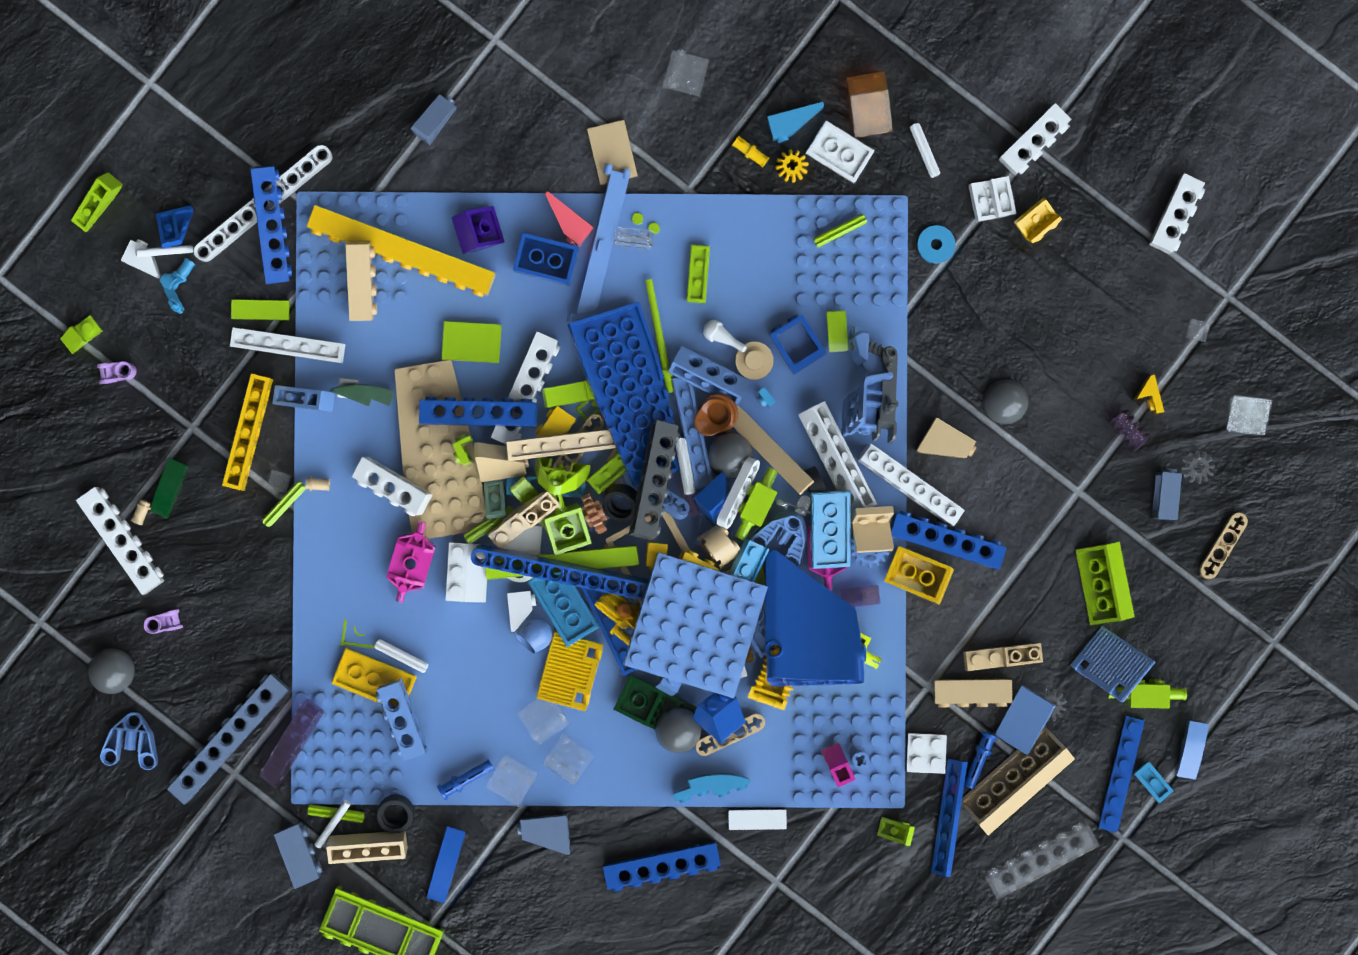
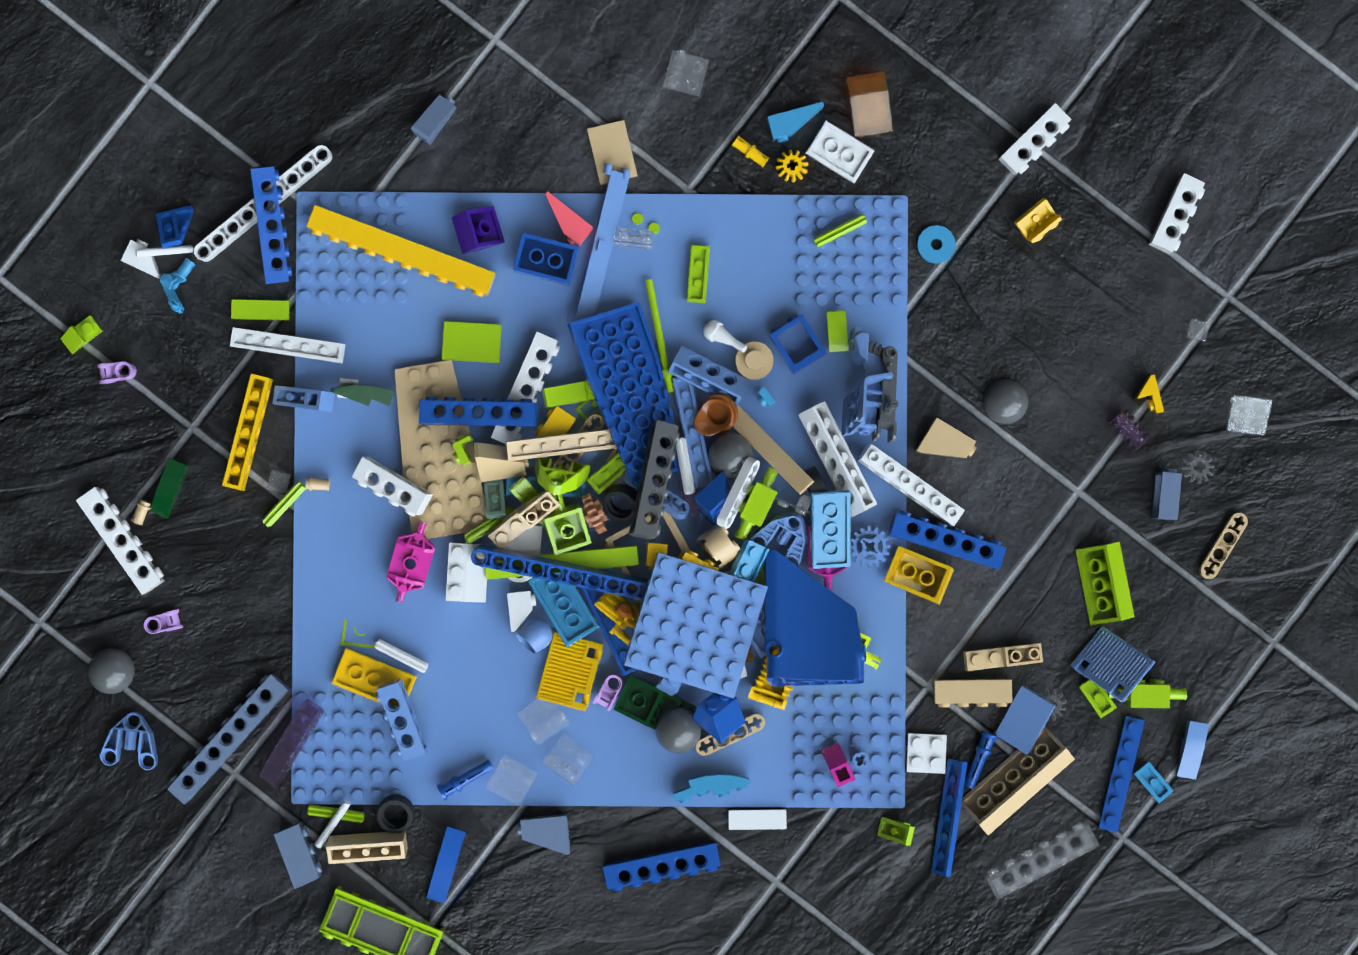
lime slope [71,172,123,232] -> none
tan brick [346,241,378,321] -> none
clear purple slope [840,585,881,607] -> none
tan bracket [850,506,894,553] -> none
white axle [910,123,940,178] -> none
white slope [968,176,1016,222] -> none
none -> lavender piece [593,673,623,712]
none -> lime plate [1078,679,1117,718]

